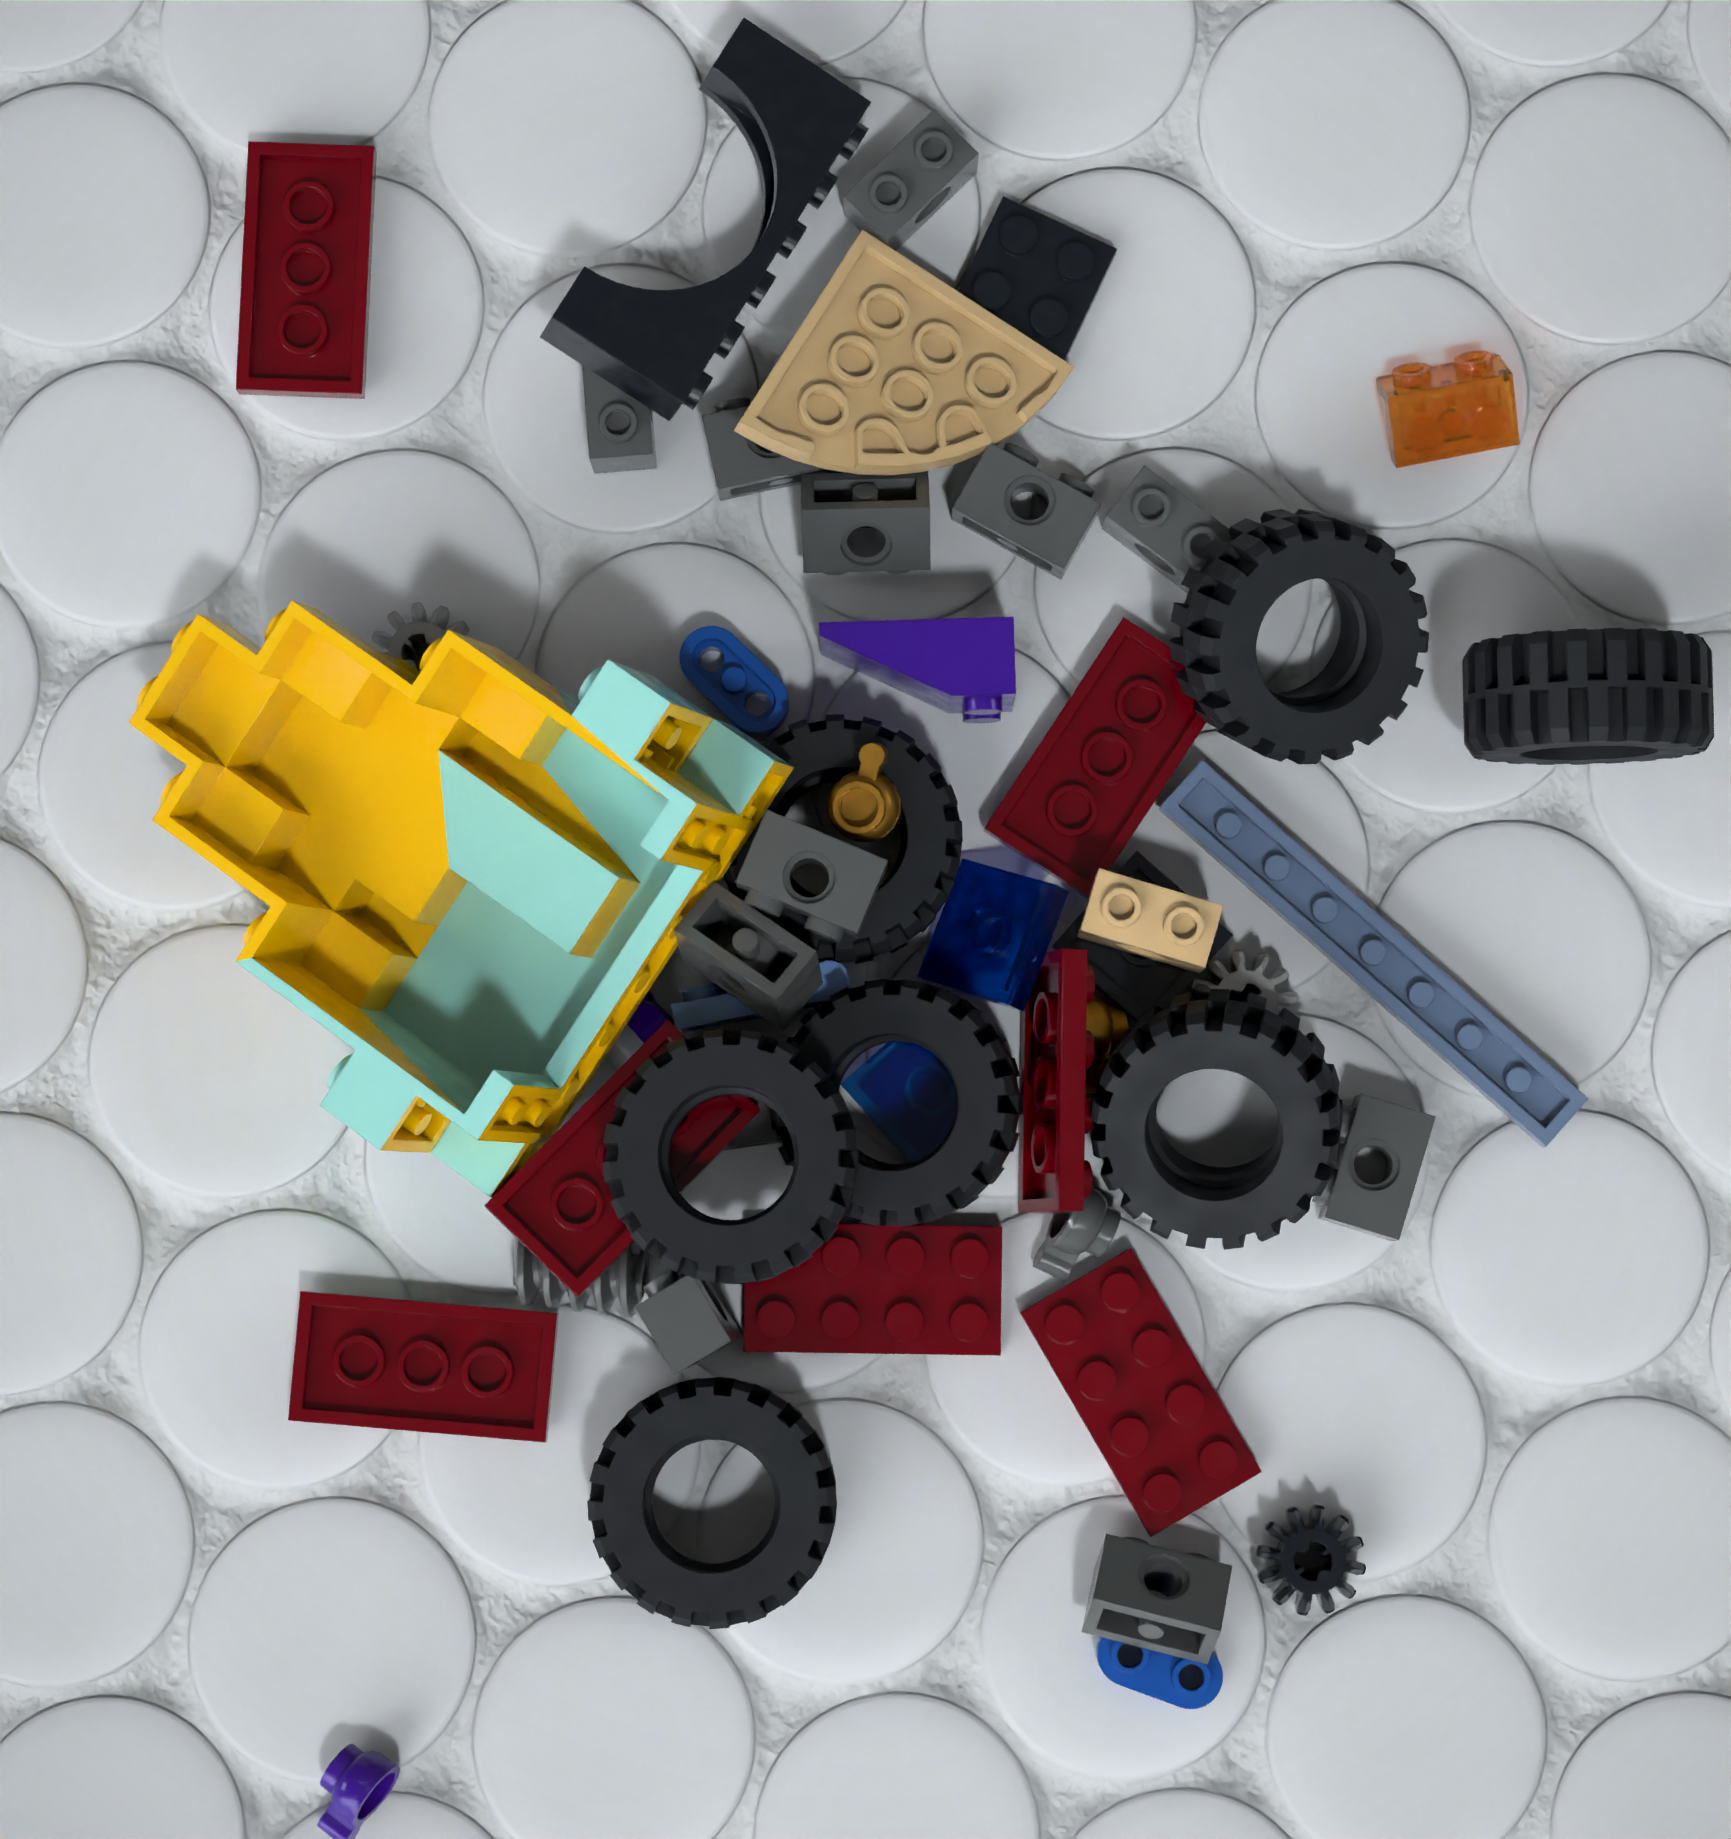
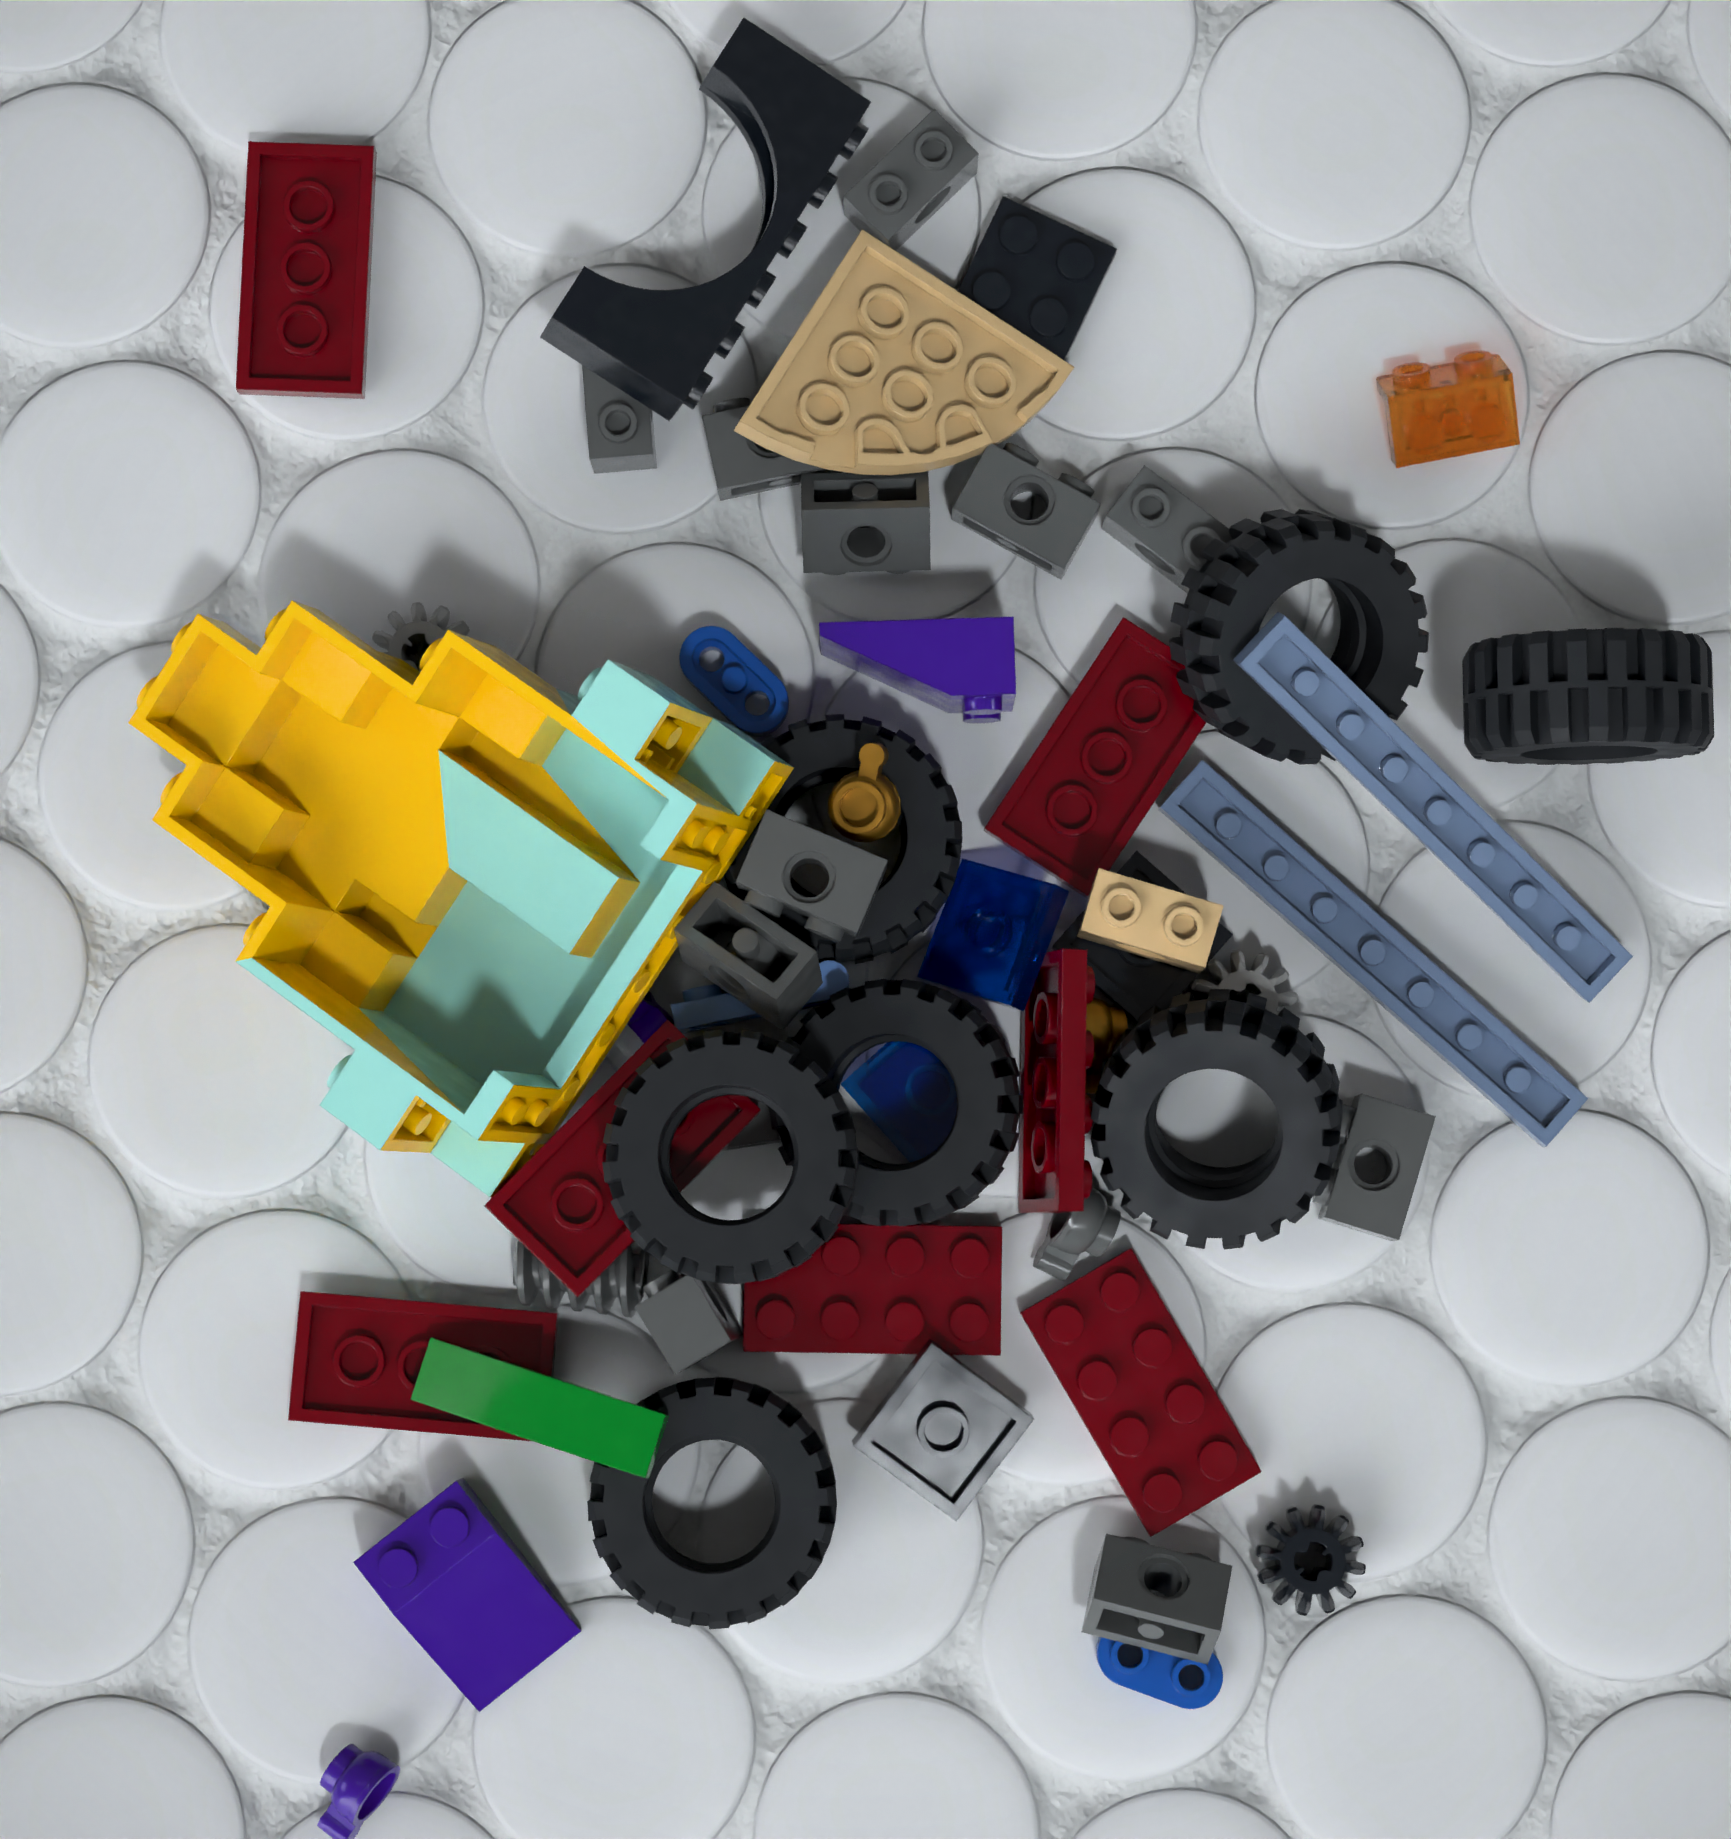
none -> dark purple slope [353,1478,582,1712]
none -> green slope [410,1338,669,1478]
none -> plate [852,1338,1034,1521]
none -> sand blue plate [1233,612,1633,1003]

